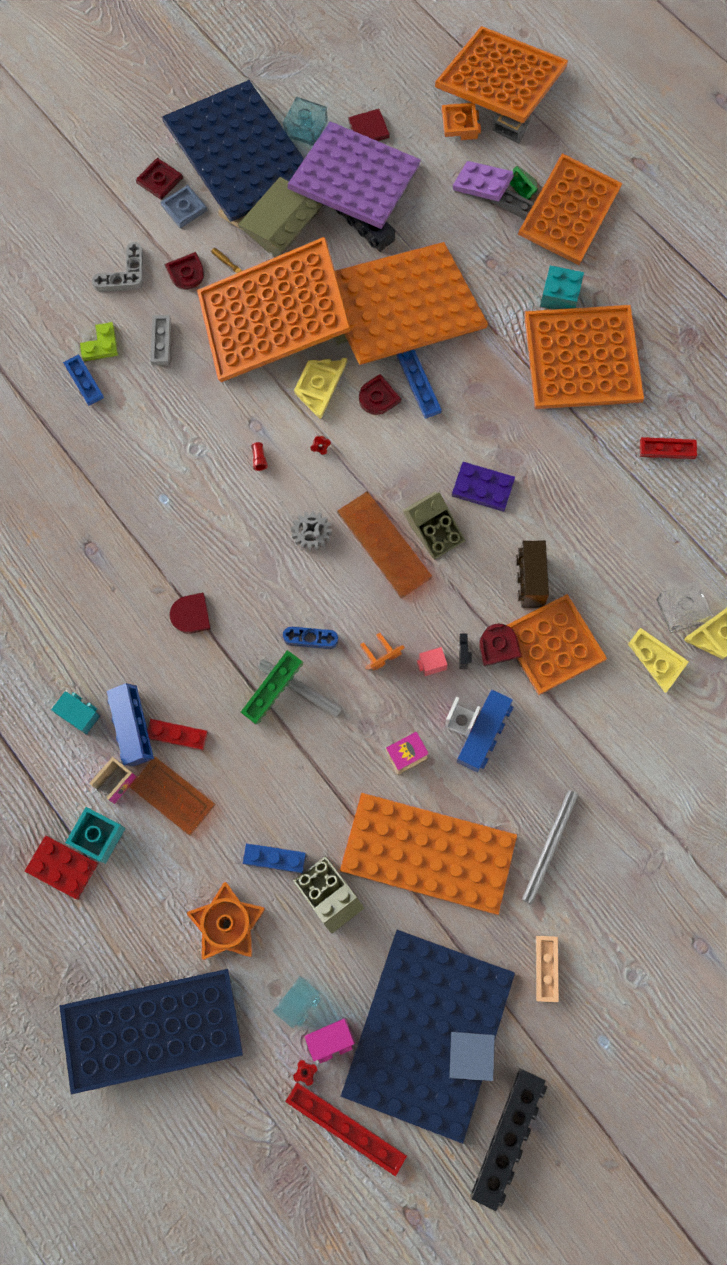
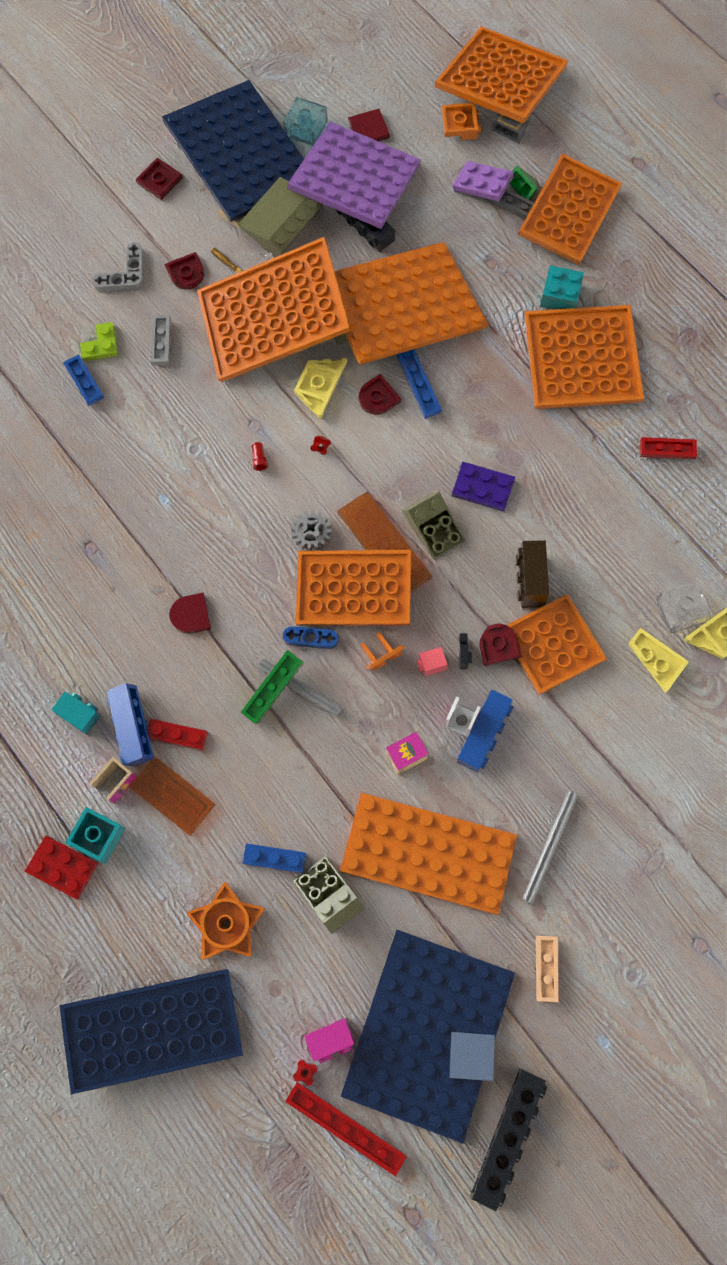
sand blue tile [160,185,208,228] -> none
clear light blue brick [273,976,322,1028] -> none
none -> orange plate [295,550,411,626]

